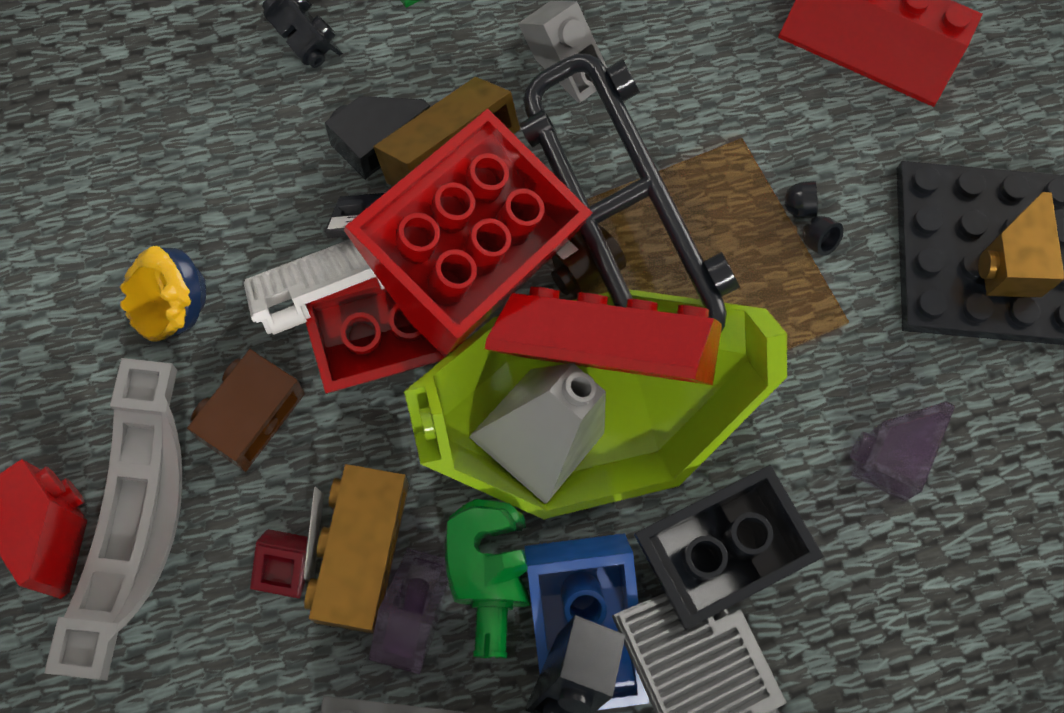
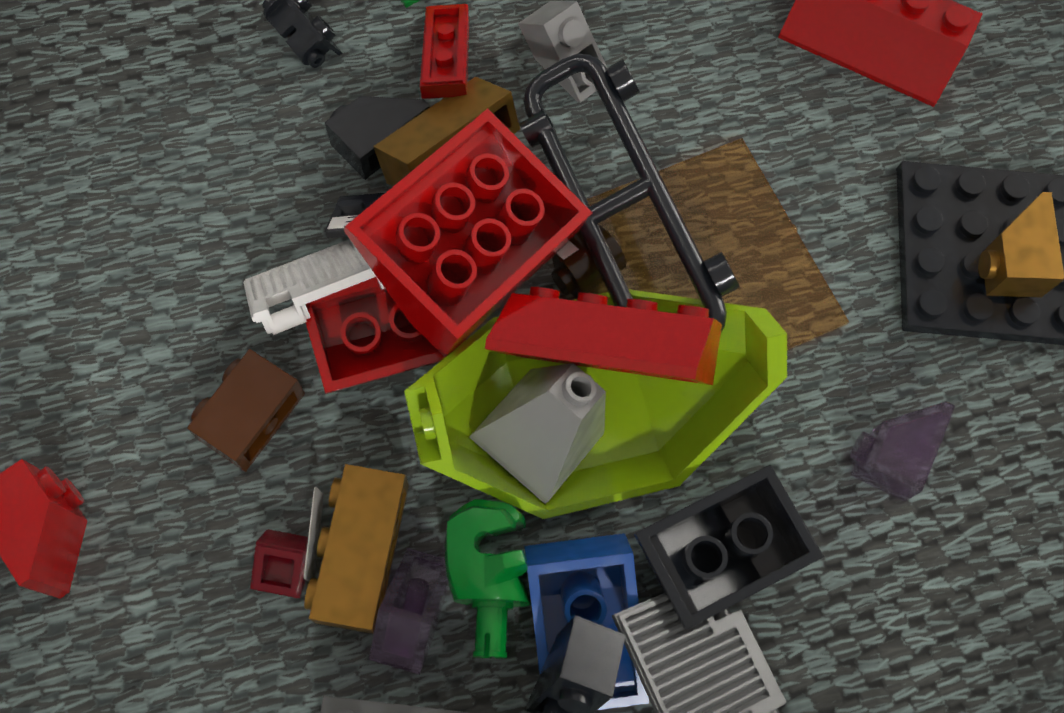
light grey piece [44,358,182,681] -> none
yellow hair [120,246,206,342] -> none
black hinge [785,181,818,218] -> none
black hinge [802,216,844,256] -> none
none -> red tile [420,4,470,99]

